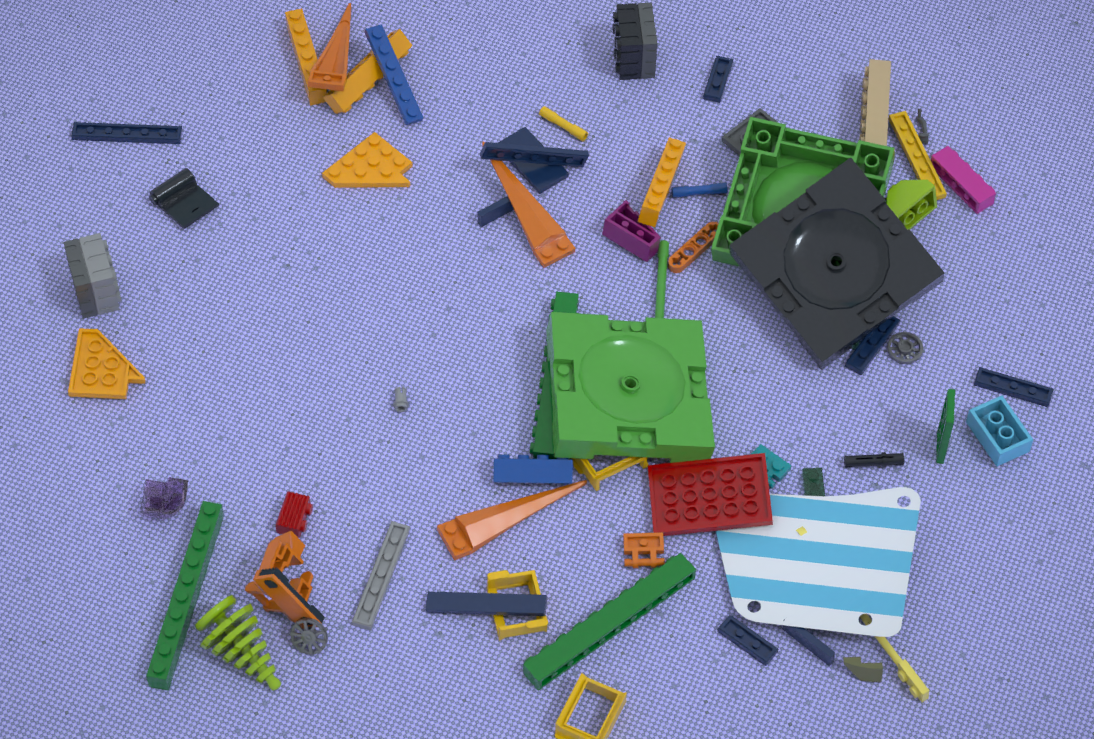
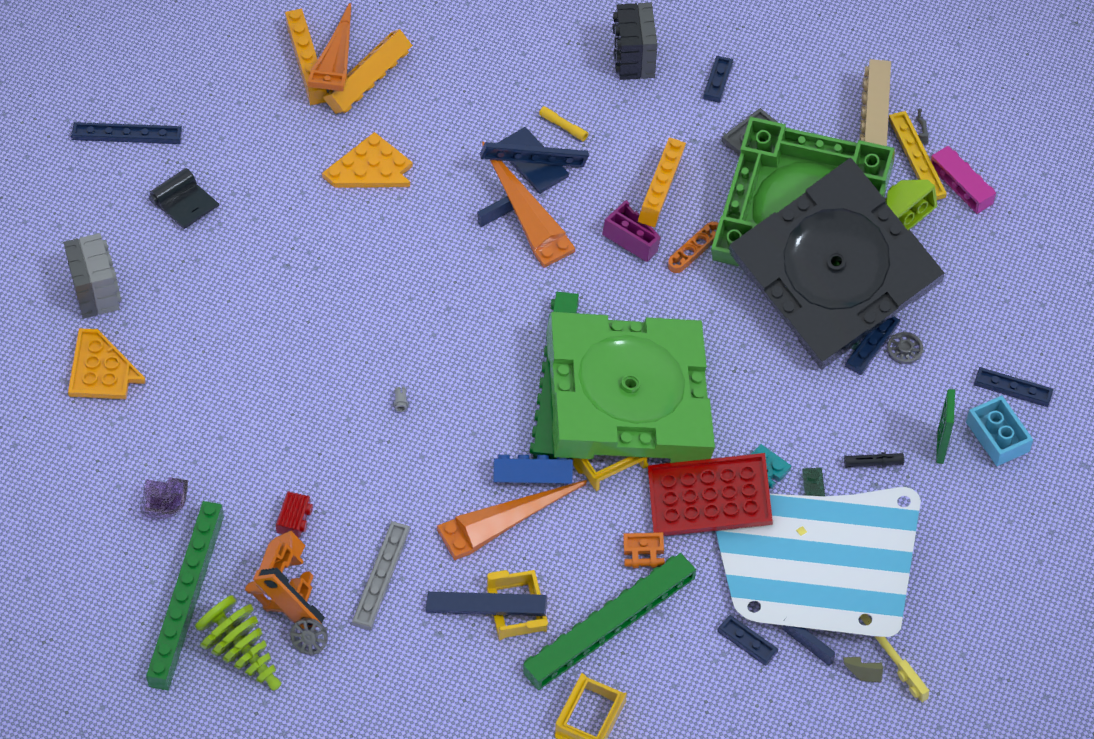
blue plate [364,24,424,125] -> none
bright green piece [655,240,669,318] -> none
blue piece [671,182,728,198] -> none

